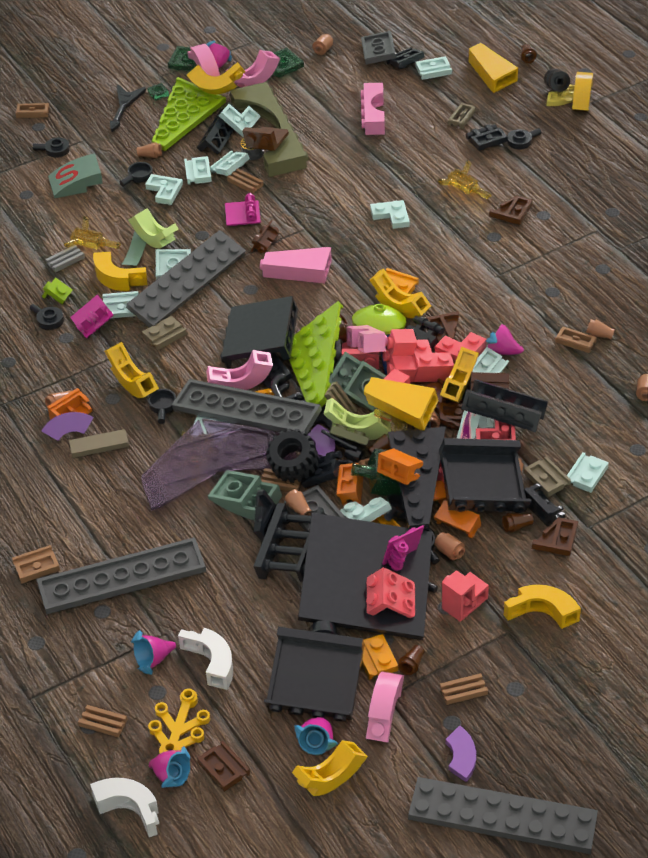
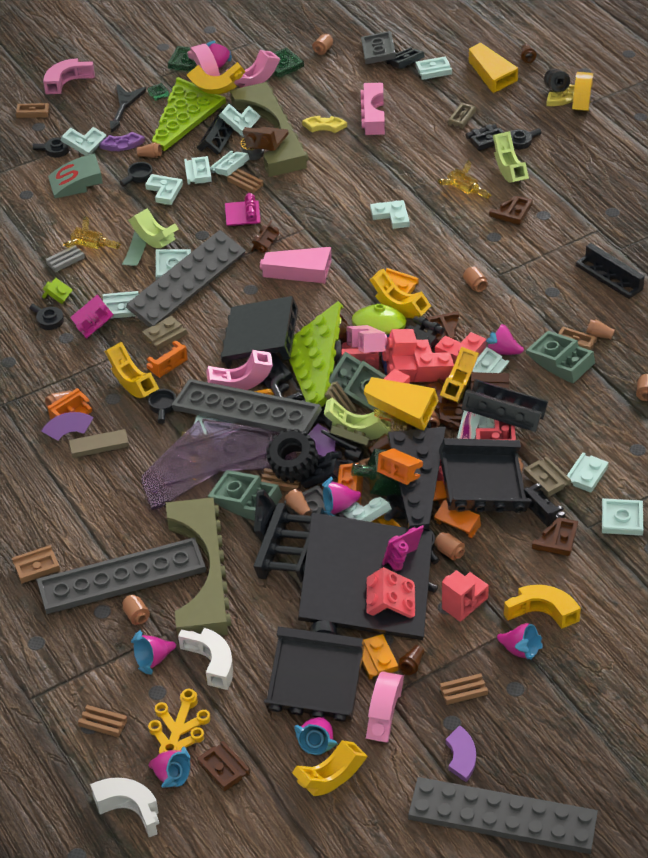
yellow arch [93,252,148,291] -> none
reddish brown cone [502,513,534,533] -> none
none -> bright pink arch [43,58,95,94]
none -> light aqua plate [61,127,107,156]
none -> medium lavender tile [99,132,145,151]
none -> nougat brick [122,595,150,625]
none -> orange hinge [146,341,188,378]
none -> olive arch [166,497,231,641]
none -> light yellow tile [302,116,347,133]
none -> dark pink hat [322,477,361,516]
none -> nougat brick [463,267,488,292]
none -> yellowish green arch [493,131,529,183]
none -> hat [497,623,543,659]
none -> sand green slope [526,331,595,383]
none -> black fence [576,243,645,299]
none -> light aqua plate [602,498,643,536]

